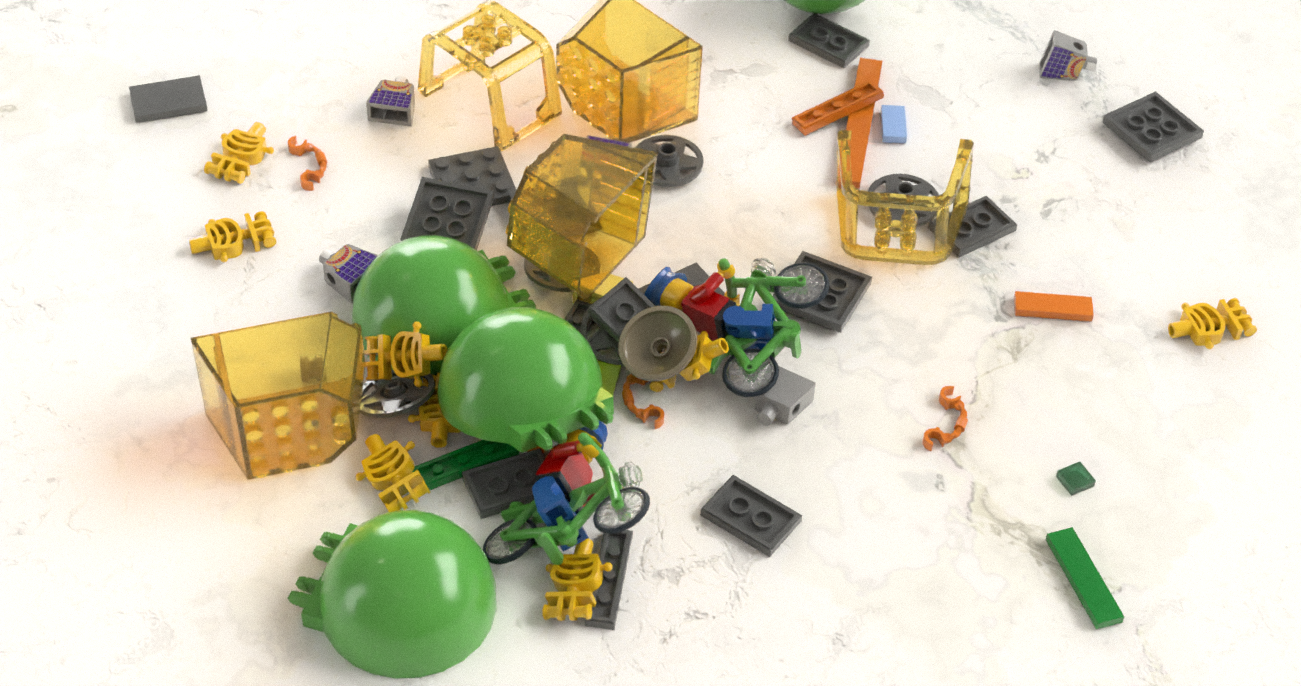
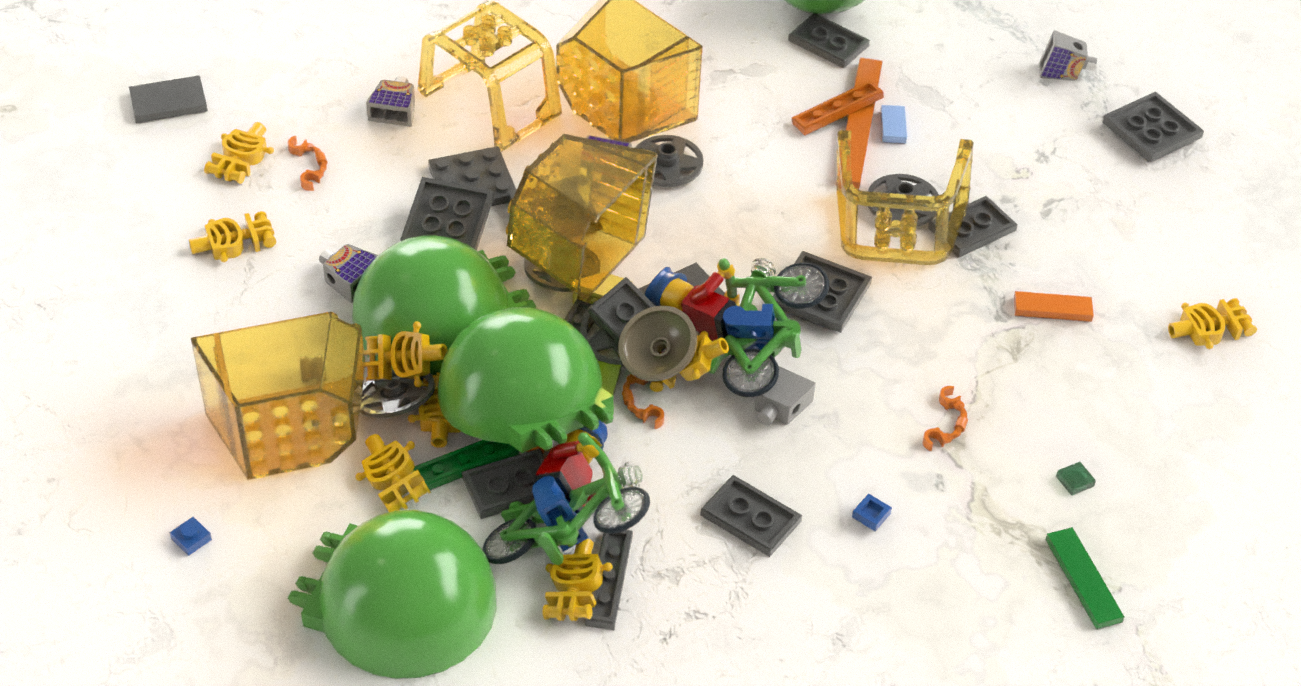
none -> blue plate [170,517,212,556]
none -> blue plate [852,493,892,532]

